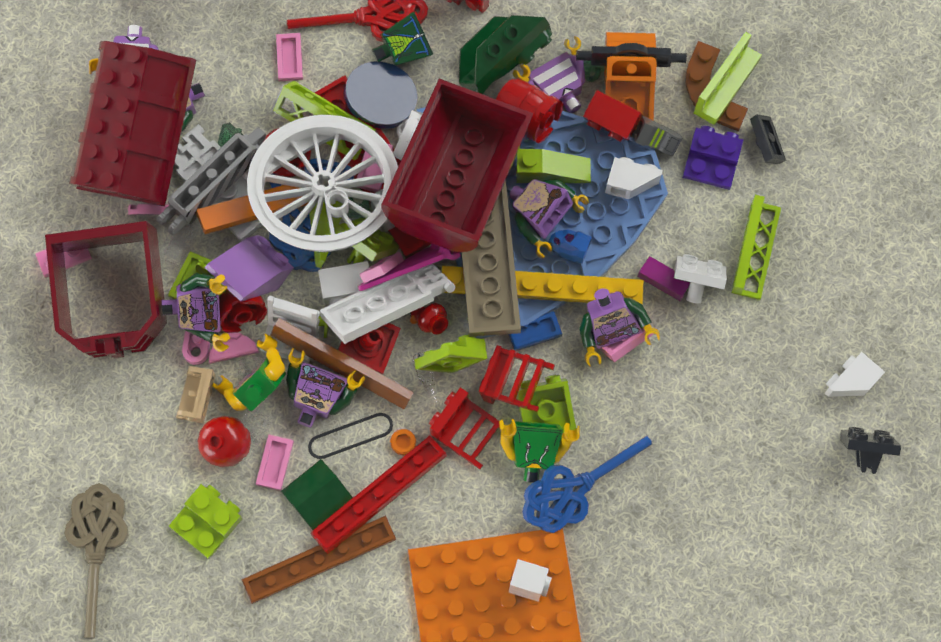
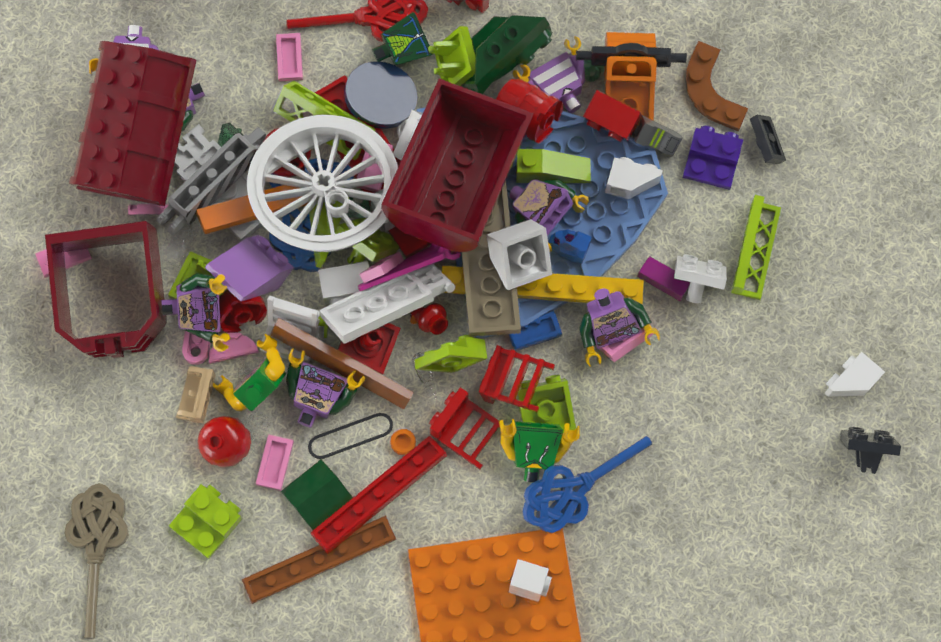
lime fence [693,32,762,125] -> none
none -> lime plate [428,26,476,86]
none -> white slope [487,219,552,290]

